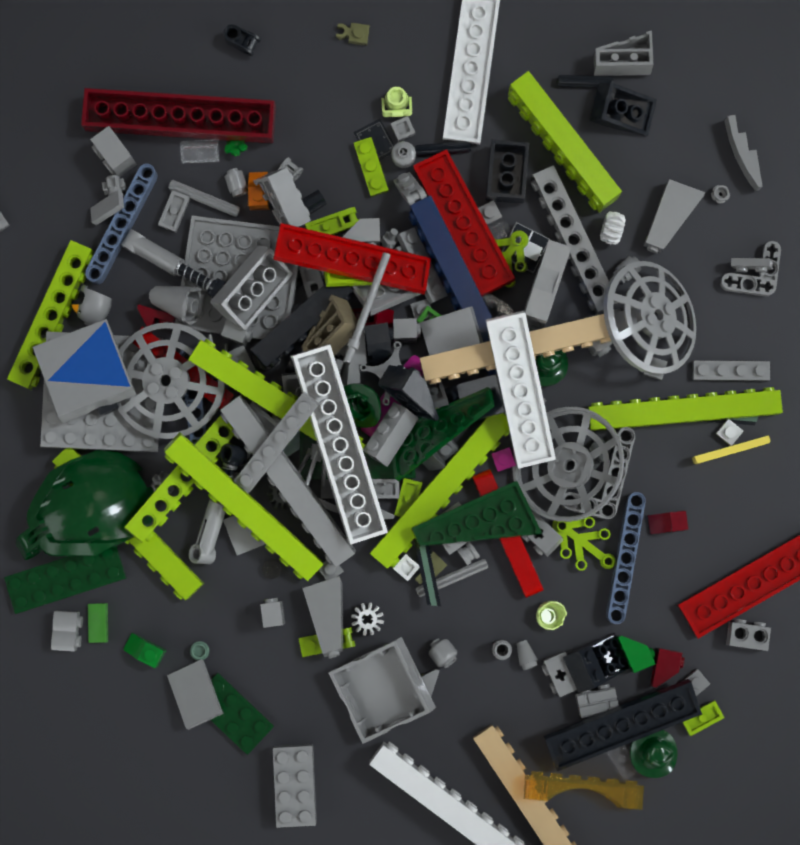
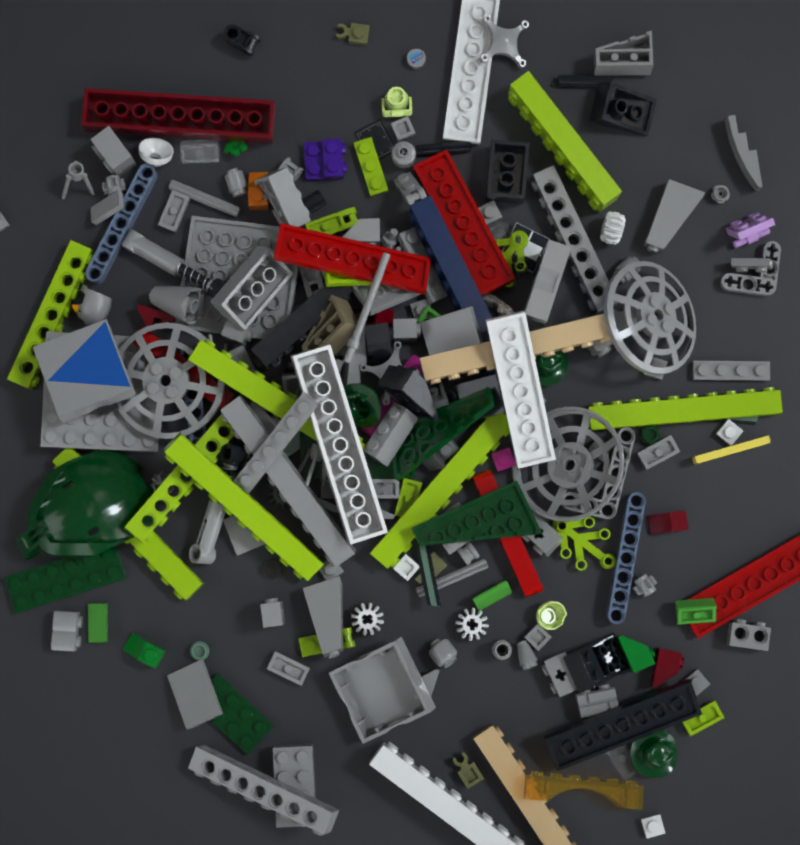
none -> light grey plant [62,161,95,199]
none -> white piece [139,138,174,167]
none -> light grey brick [188,745,339,836]
none -> light grey plate [267,651,310,686]
none -> dark purple plate [304,138,347,181]
none -> light grey tile [407,49,426,69]
none -> olive plate [453,752,484,789]
none -> white gear [456,608,489,641]
none -> bright green slope [472,580,512,611]
none -> light grey piece [479,15,529,68]
none -> light grey plate [524,623,552,651]
none -> light grey gear [633,573,657,598]
none -> light grey plate [637,435,680,470]
none -> dark green plate [640,425,660,445]
none -> white plate [640,813,665,838]
none -> bright green slope [675,598,716,625]
none -> lavender plate [726,212,775,248]

